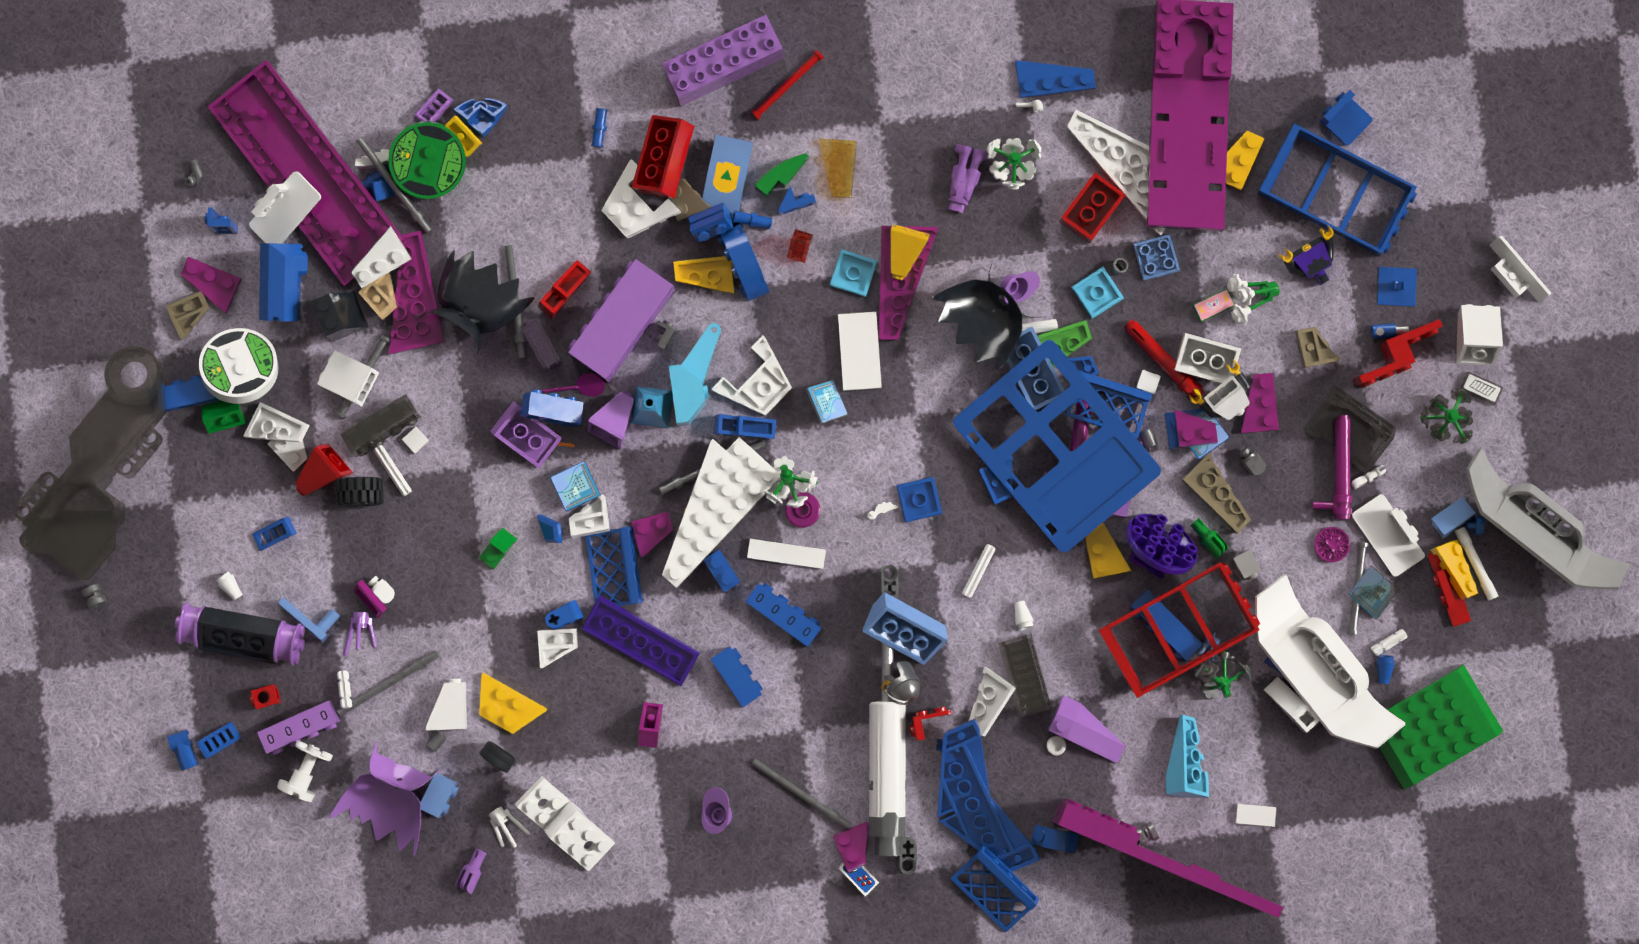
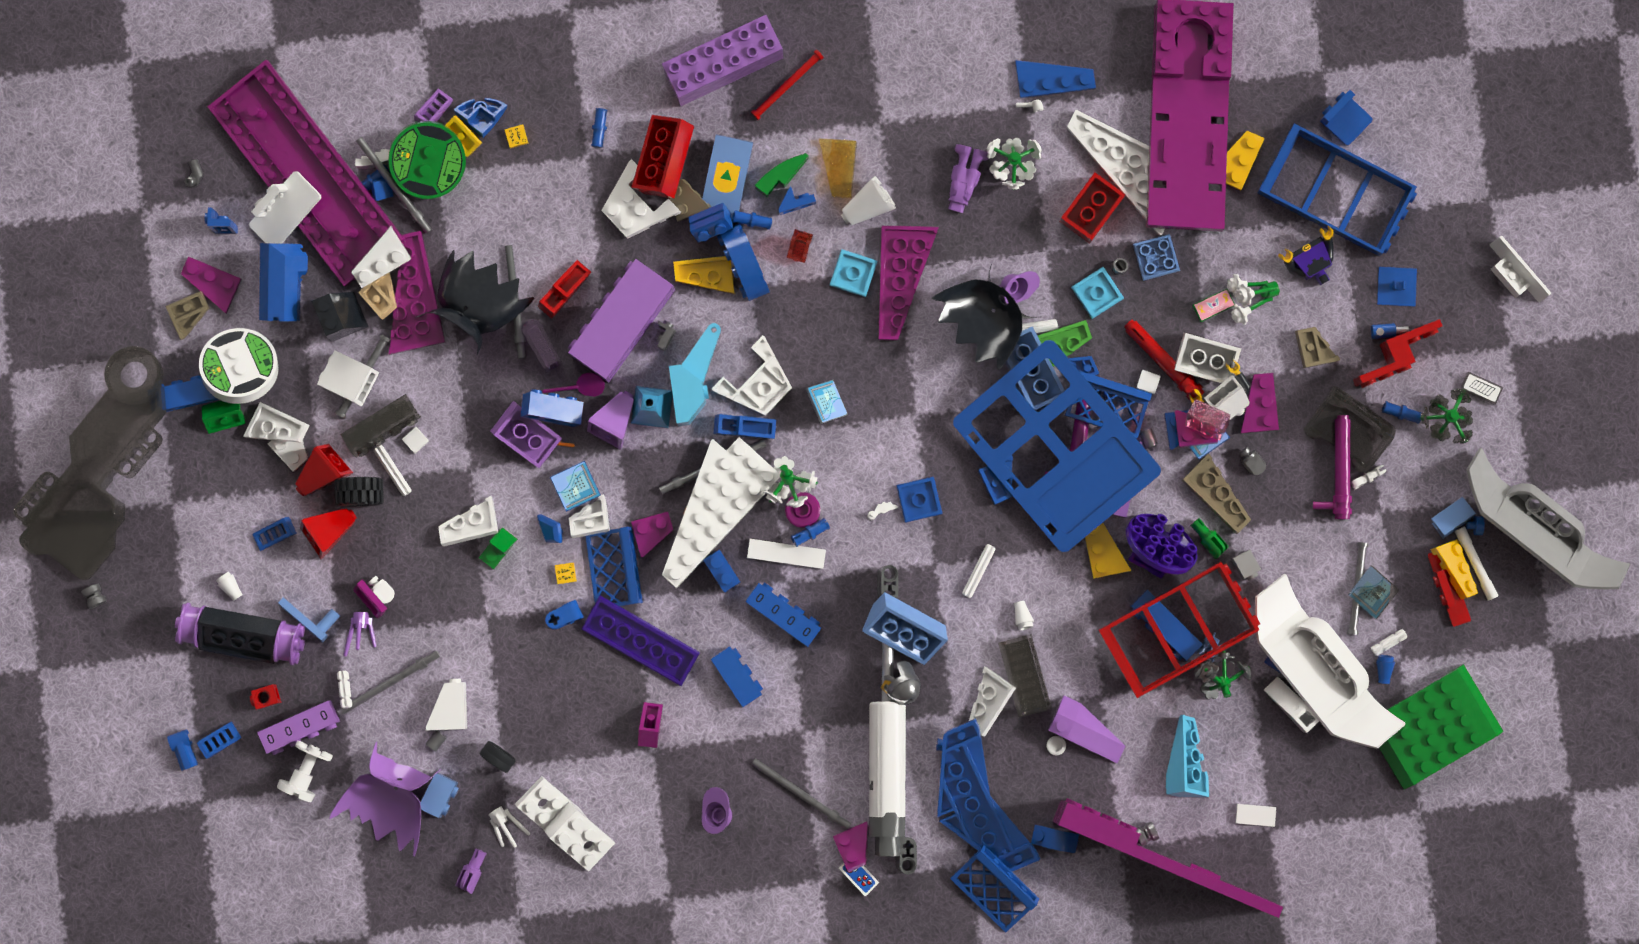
yellow wing [479,673,547,734] -> none
white wing [538,628,578,668] -> none
white tile [838,312,882,391] -> none
yellow slope [891,224,930,280] -> none
red bracket [909,707,951,741] -> none
magenta wheel [1314,527,1350,563] -> none
white bracket [1352,494,1425,577] -> none
white slope [1456,304,1503,366] -> none
none -> red slope [300,508,357,559]
none -> white wing [438,496,498,546]
none -> yellow tile [505,125,529,149]
none -> yellow tile [555,562,577,584]
none -> blue pin [791,518,830,547]
none -> white cone [841,176,896,225]
none -> clear pink brick [1185,399,1231,441]
none -> blue pin [1382,401,1423,424]

